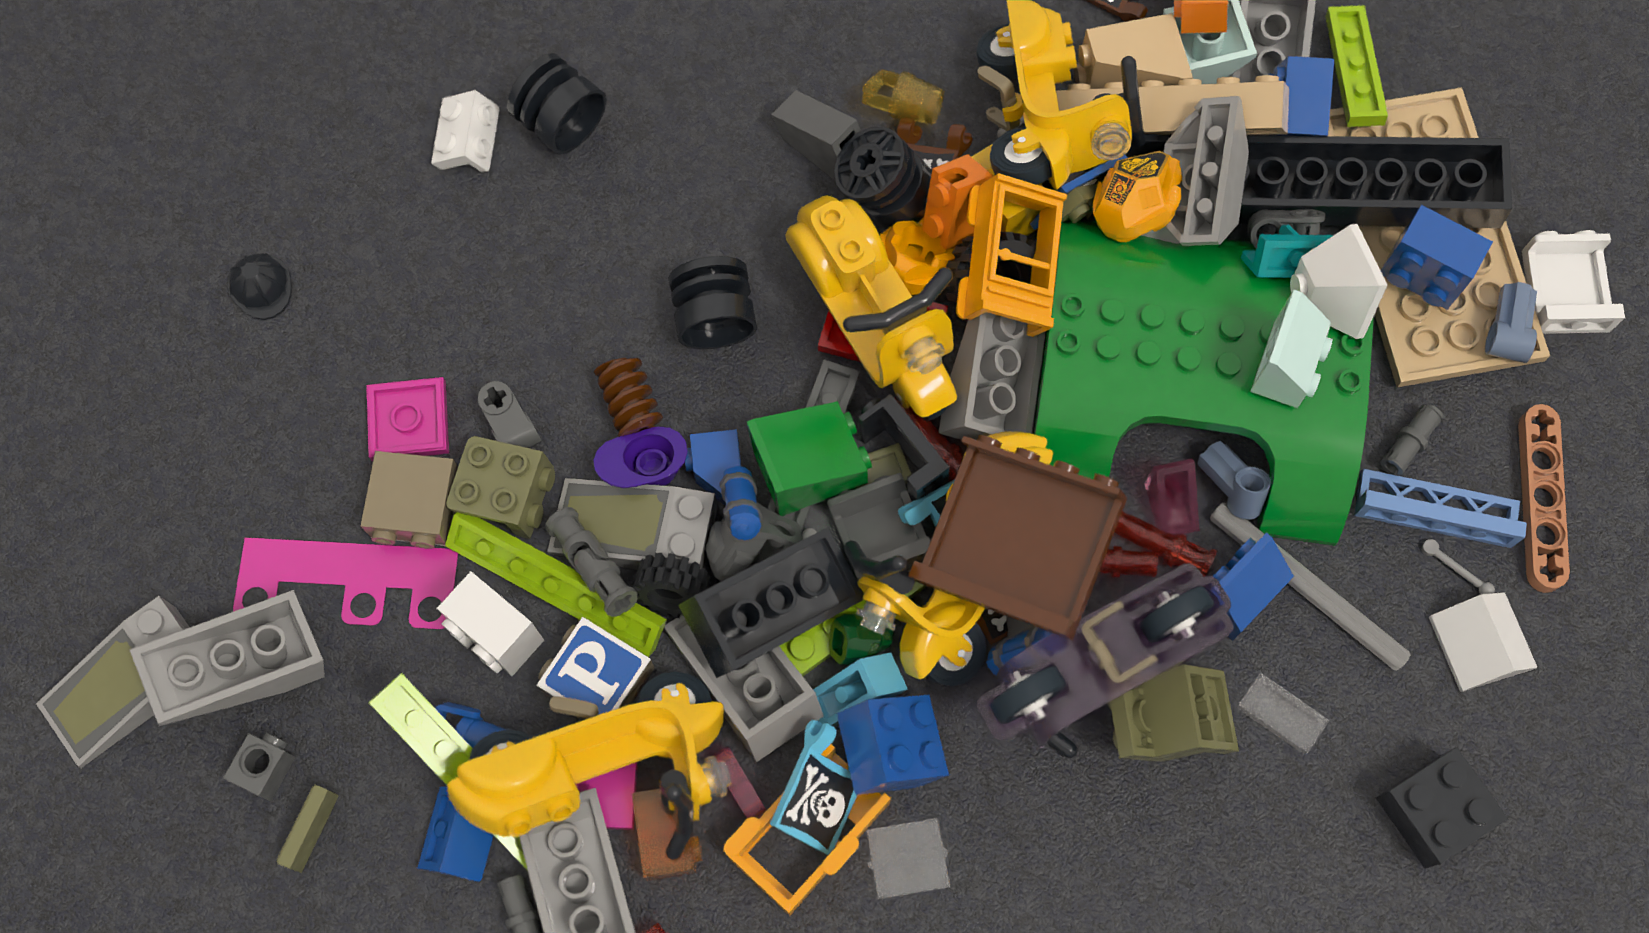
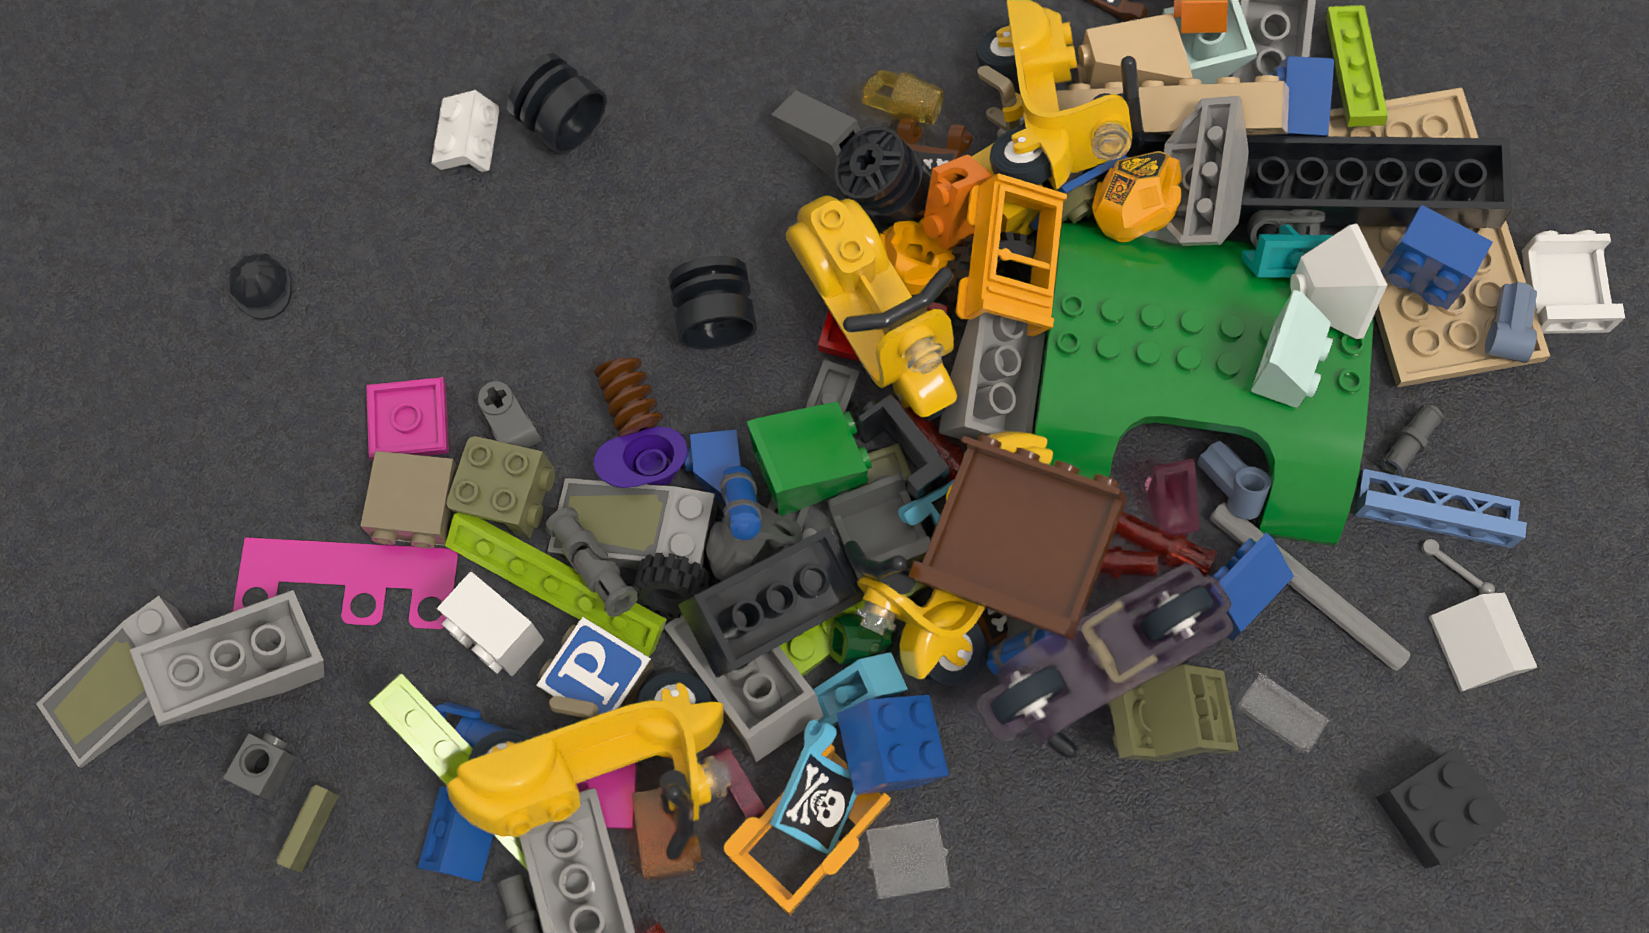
nougat beam [1518,404,1570,593] -> none

